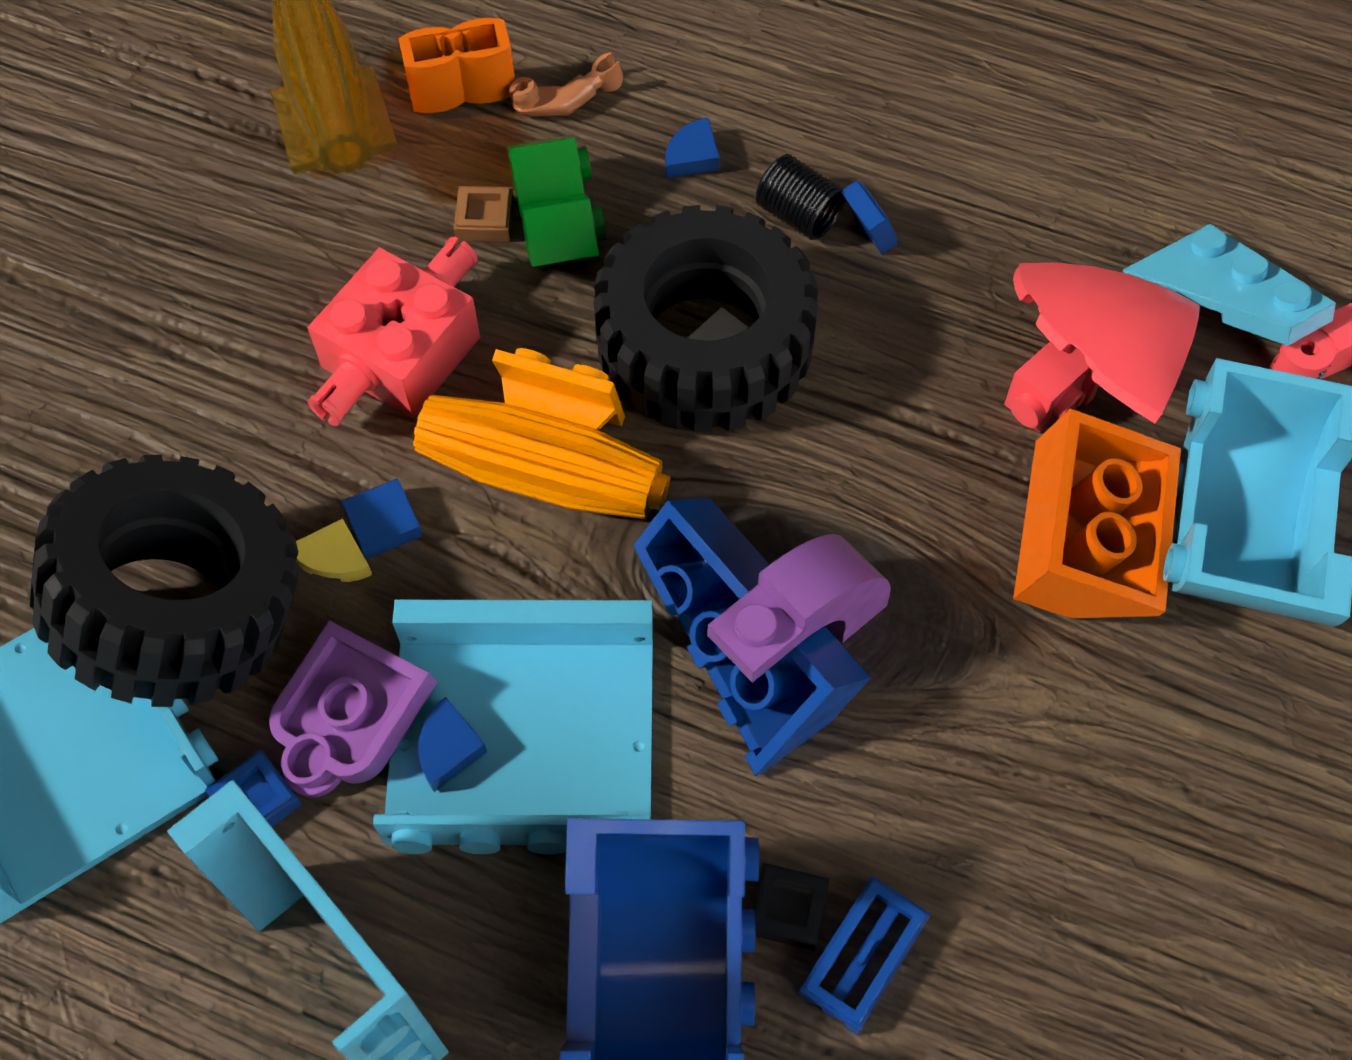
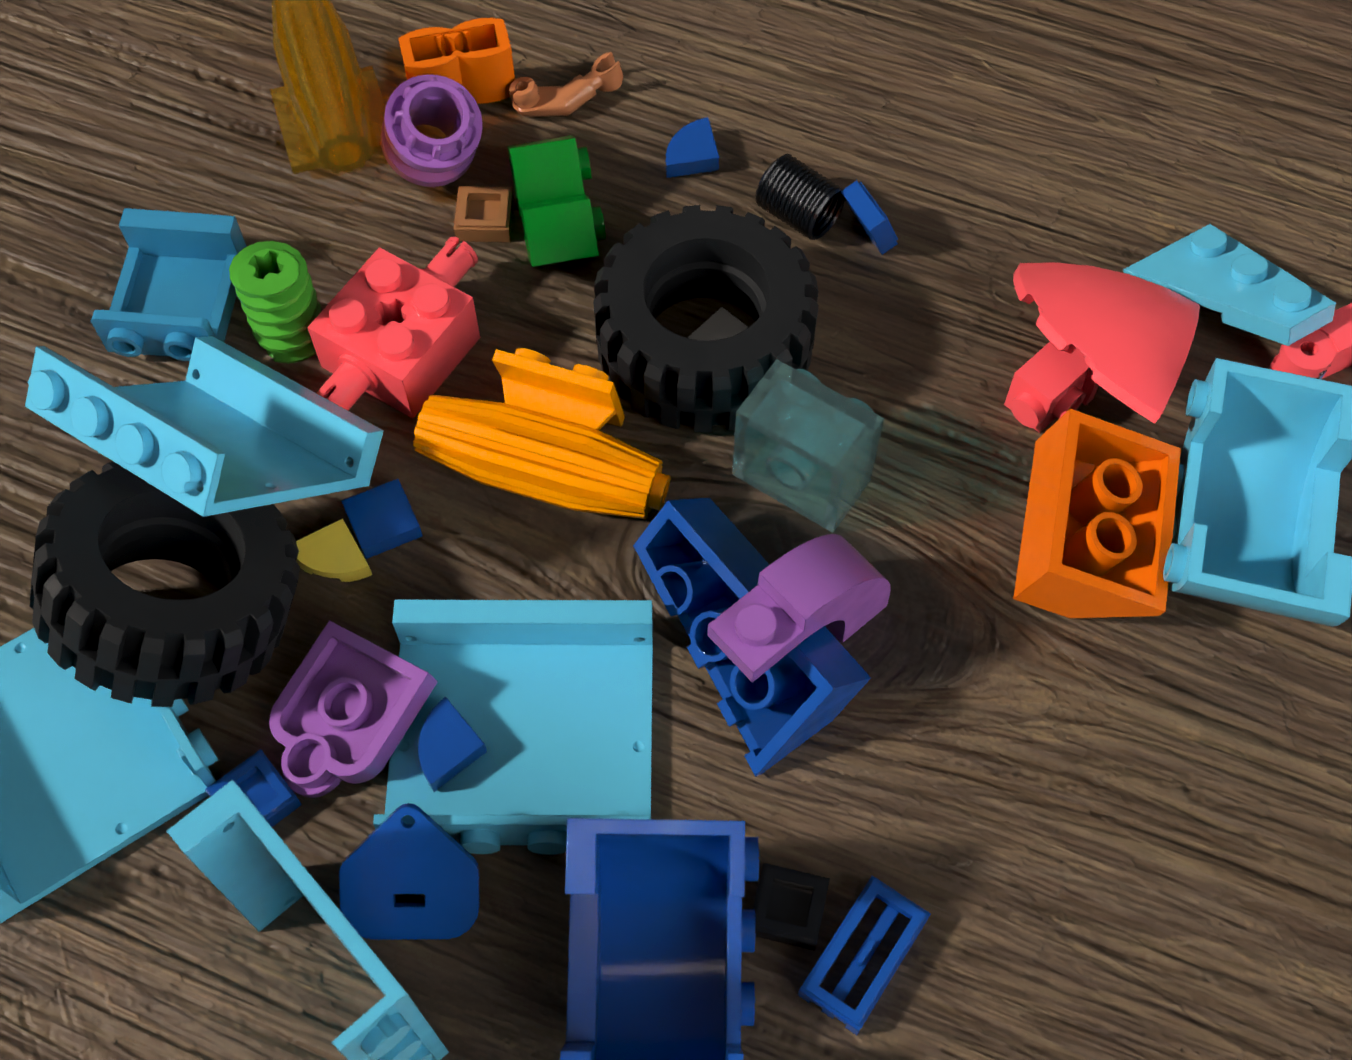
none -> medium azure panel [25,336,384,517]
none -> dark azure panel [91,208,247,361]
none -> bright green piece [229,241,322,364]
none -> blue piece [339,803,480,940]
none -> medium lavender piece [381,74,483,187]
none -> clear light blue brick [732,359,884,533]

